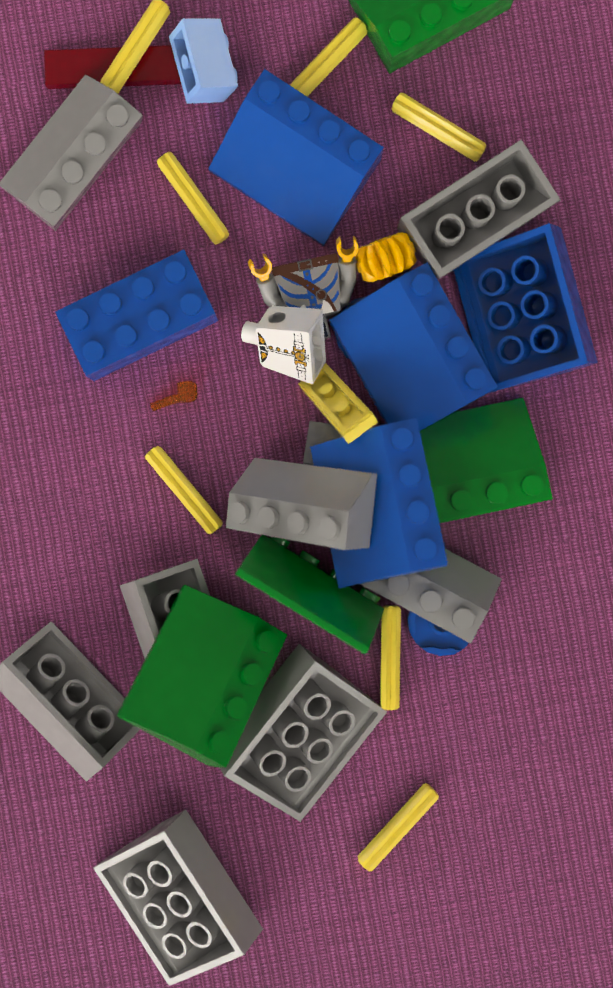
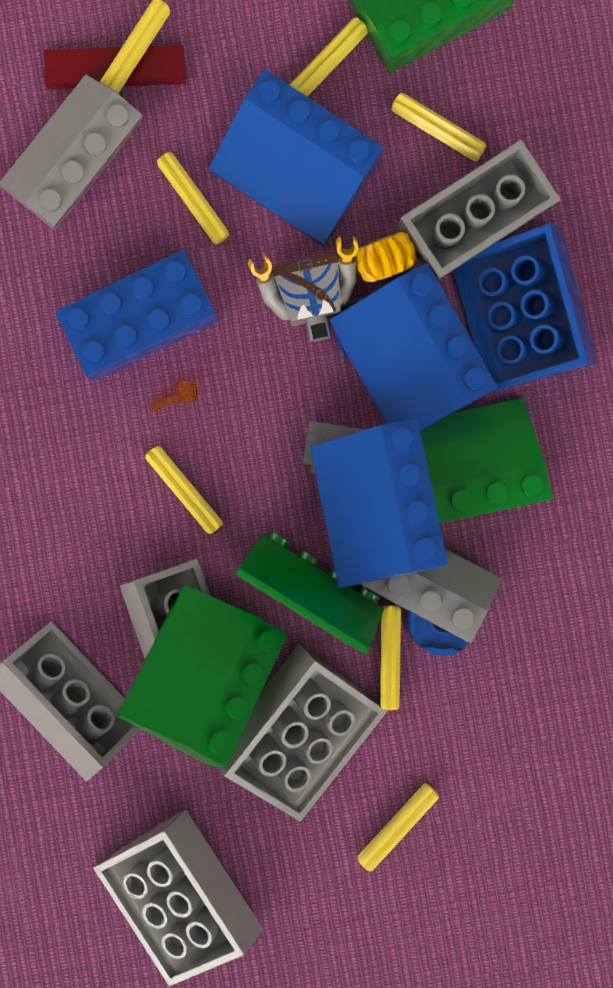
light blue brick [169,18,238,104] -> none
light grey slope [226,458,377,550] -> none
white torso [241,306,326,384] -> none
light yellow tile [298,363,378,444] -> none

